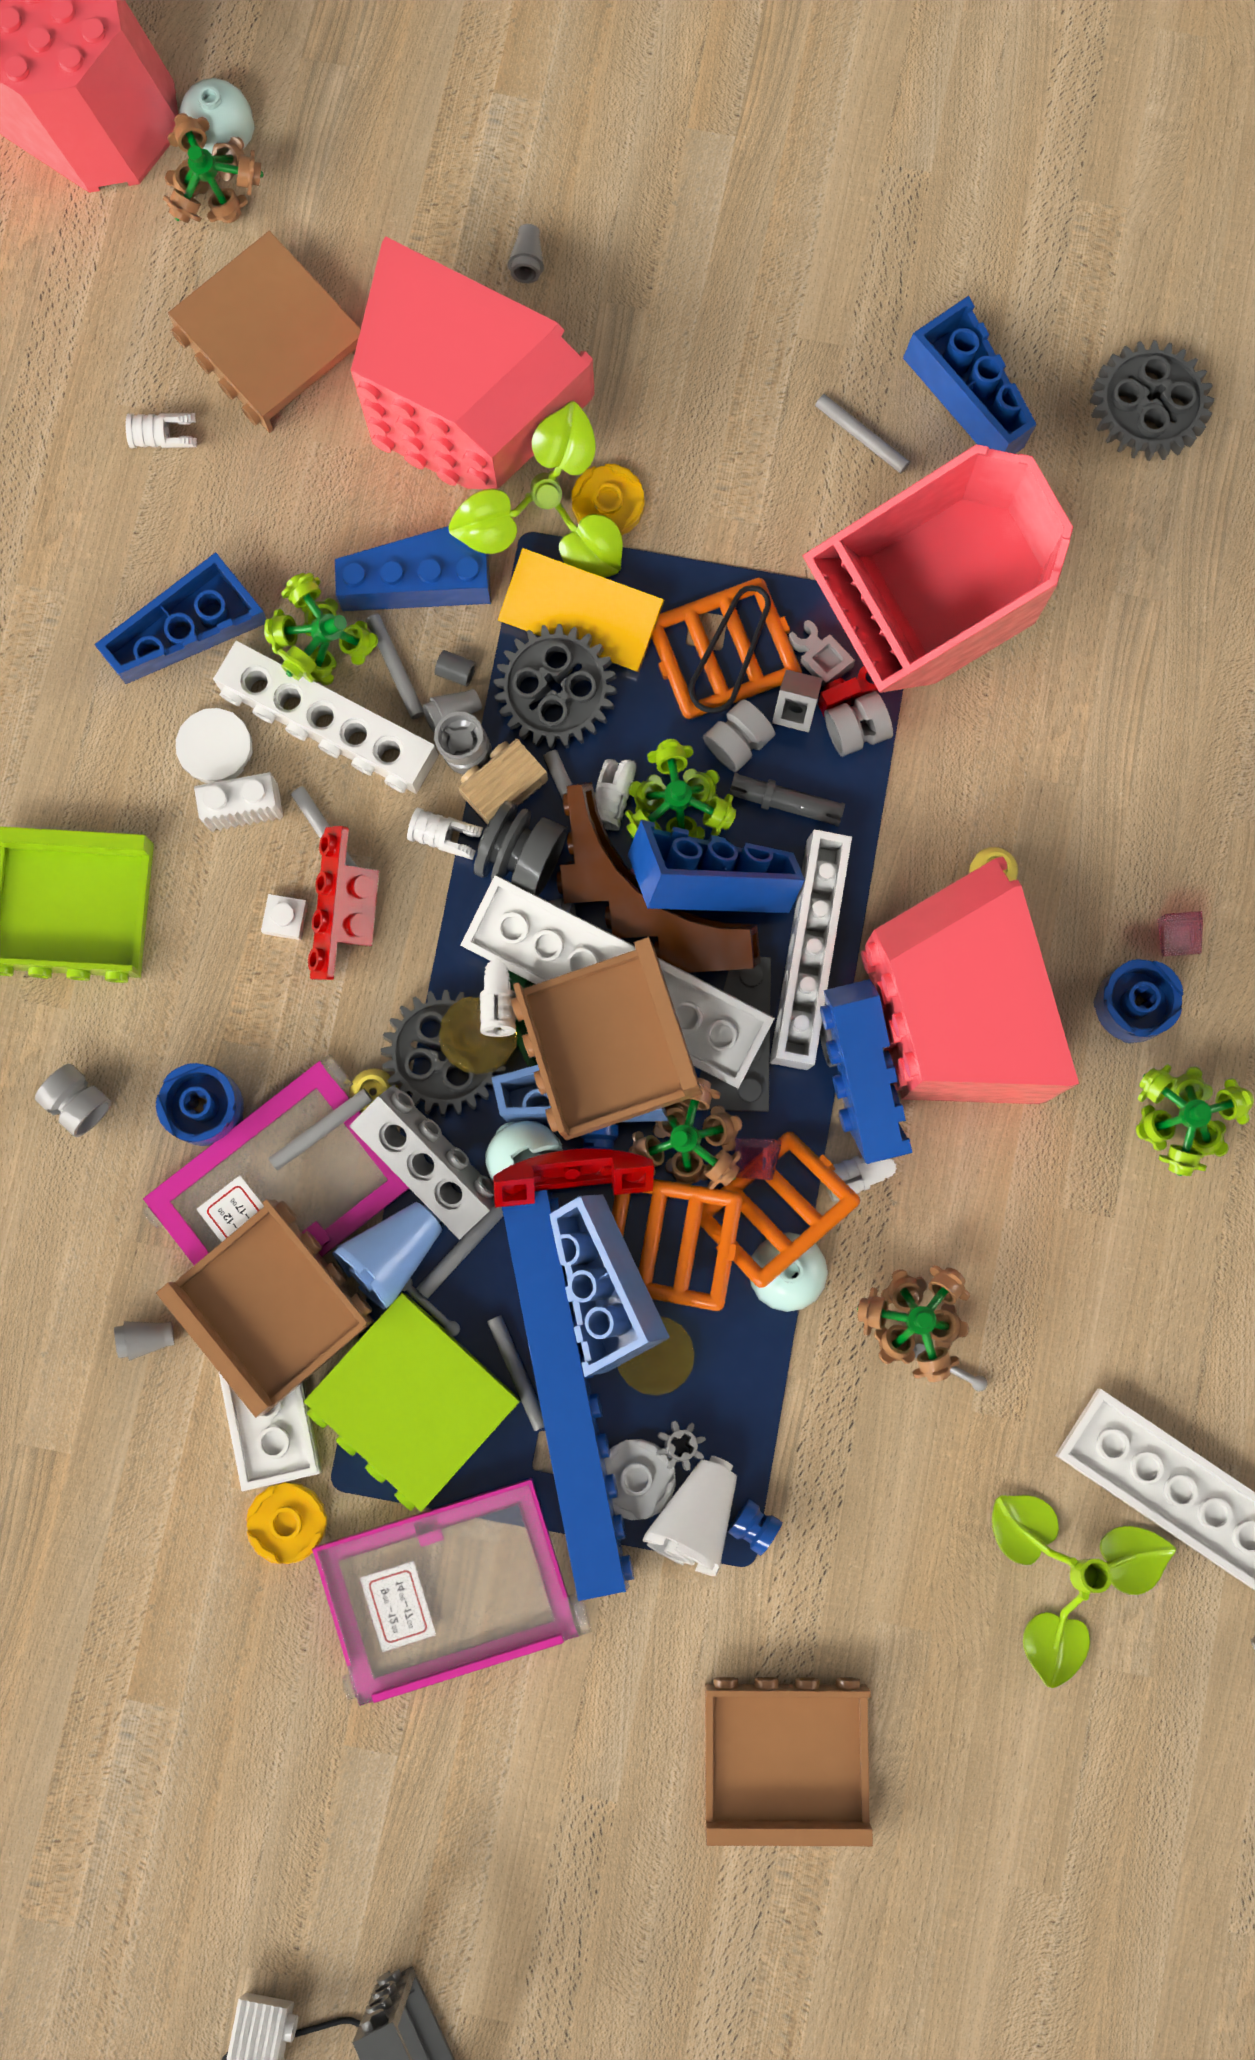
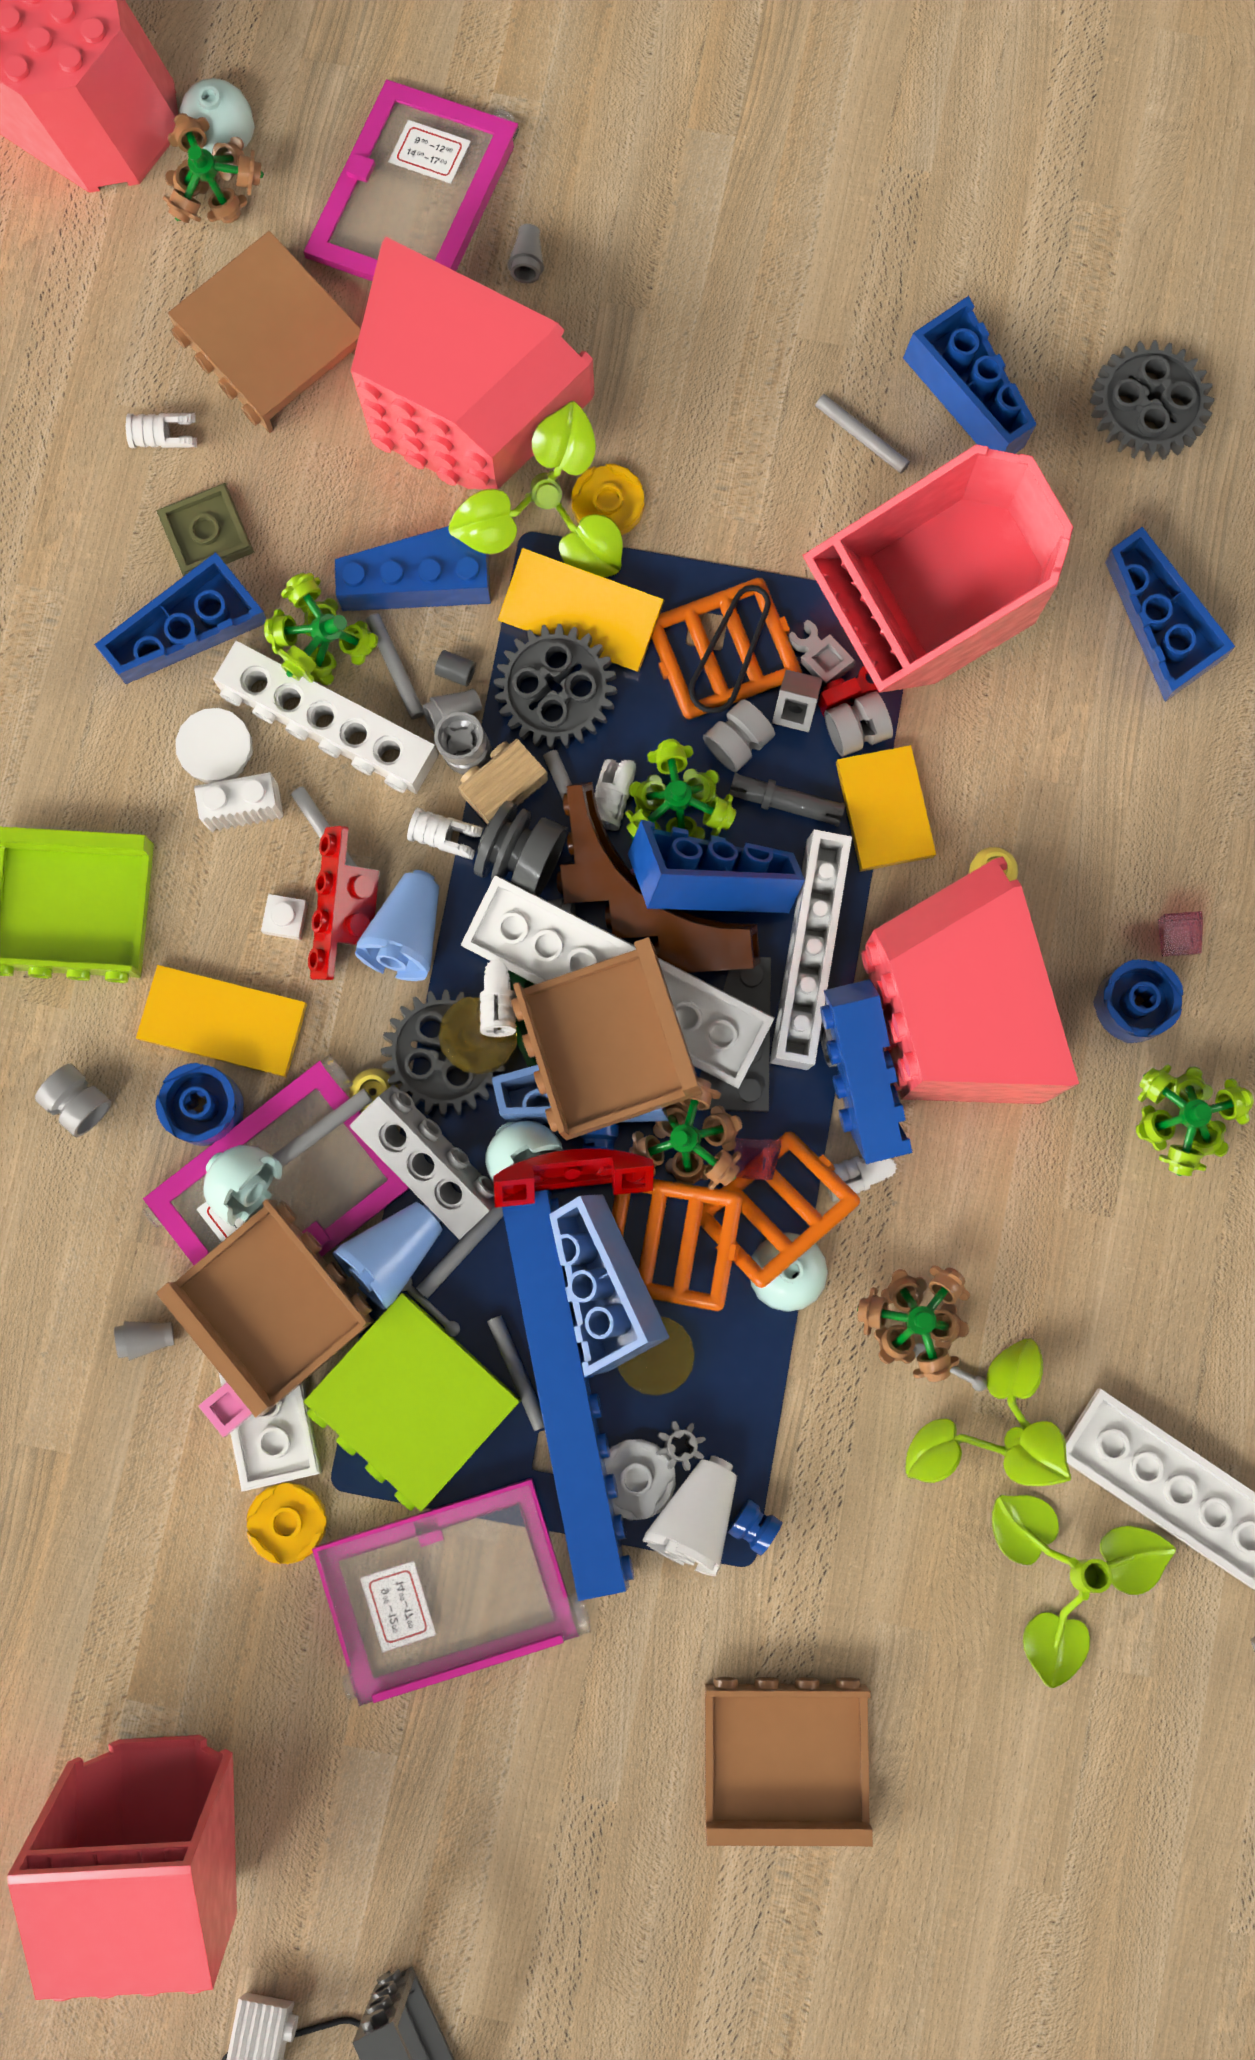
none -> coral windscreen [7,1735,237,2001]
none -> yellow tile [136,965,307,1078]
none -> olive tile [156,483,255,577]
none -> bright pink plate [199,1382,253,1437]
none -> light aqua cylinder [204,1145,282,1226]
none -> door [303,79,519,281]
none -> light blue cone [355,870,439,981]
none -> yellow tile [836,745,936,872]
none -> lime plant [905,1338,1071,1486]
none -> blue wedge [1105,527,1235,702]

